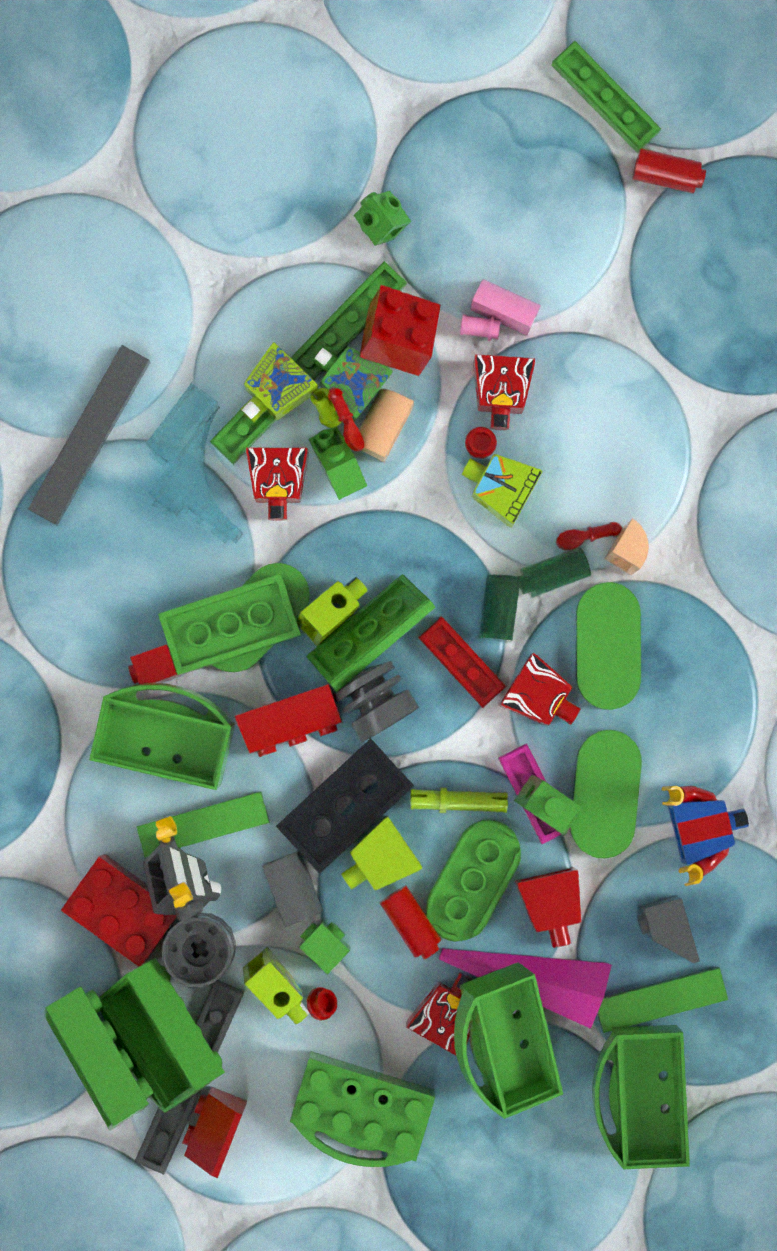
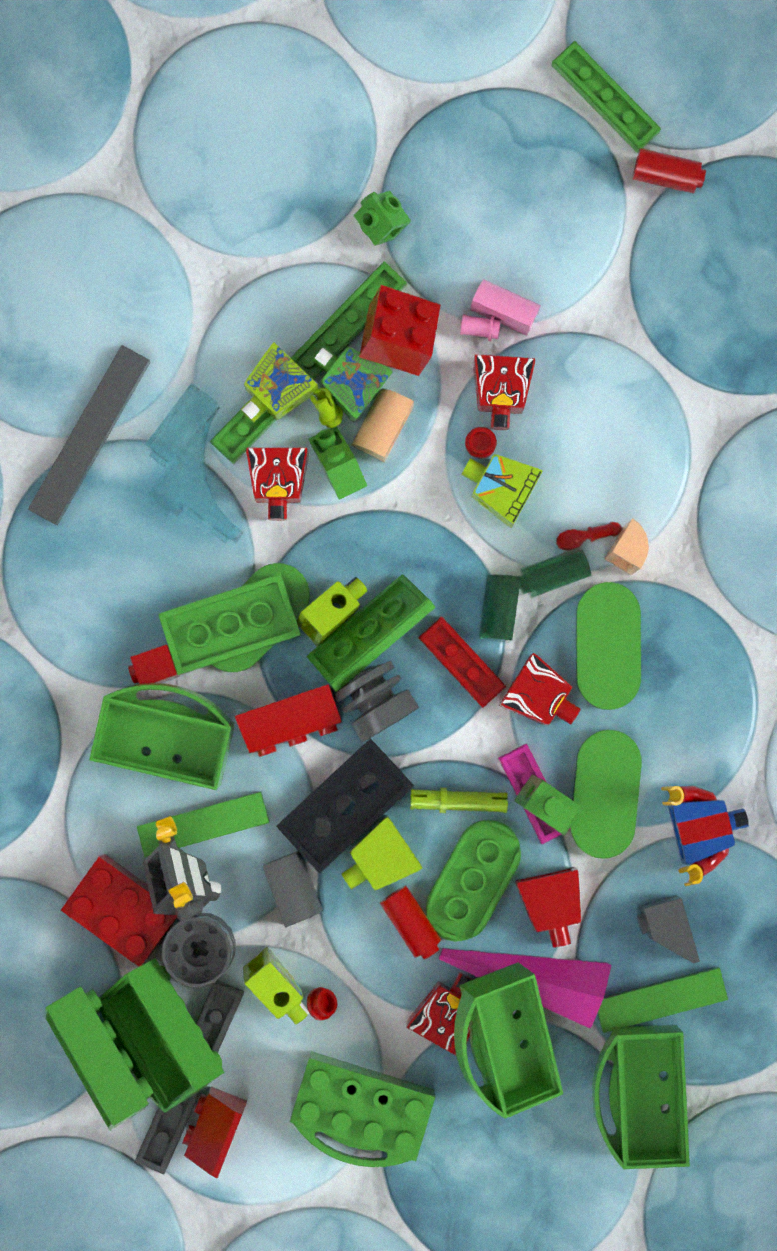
bright green brick [299,921,351,975] -> none
red piece [328,387,365,452] -> none

